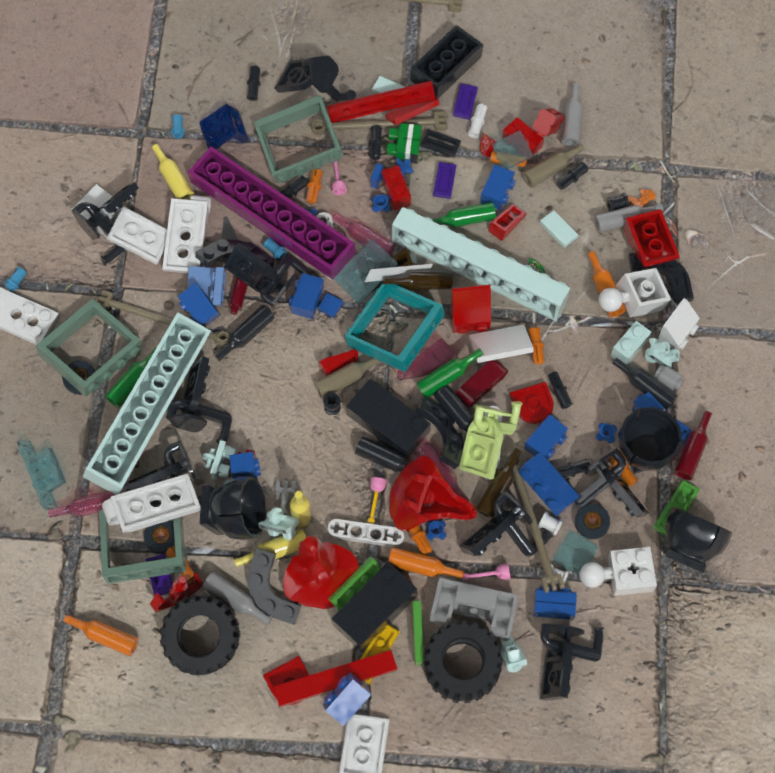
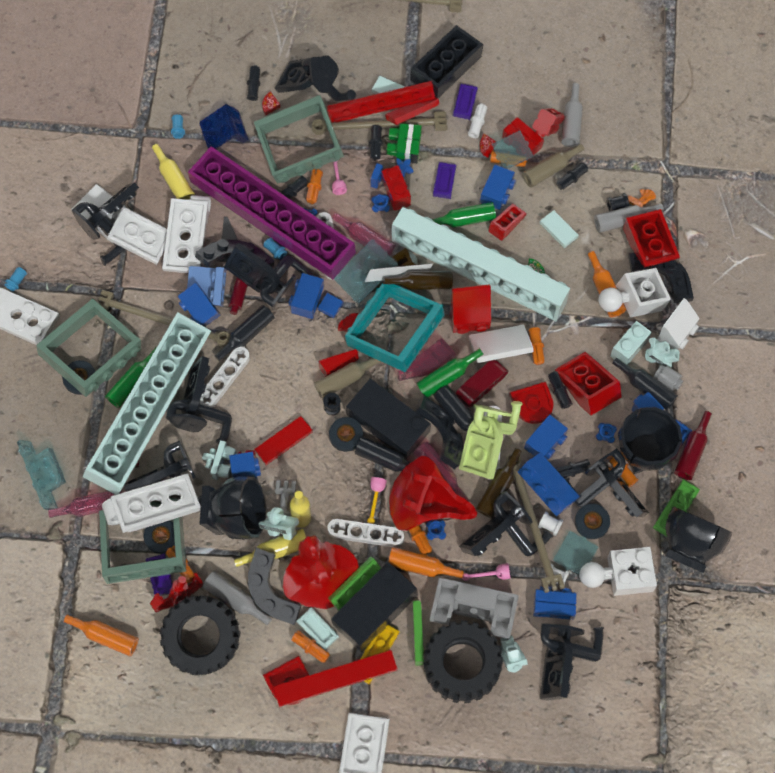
brick [323,673,371,726] -> none
black tile [421,129,461,158] -> none
none -> white beam [199,347,250,408]
none -> red tile [254,416,313,466]
none -> red tile [262,92,281,116]
none -> orange axle [291,630,330,662]
none -> light aqua tile [297,607,339,650]
none -> black bush [329,417,363,452]
none -> red tile [338,313,359,332]
none -> red slope [555,352,622,416]

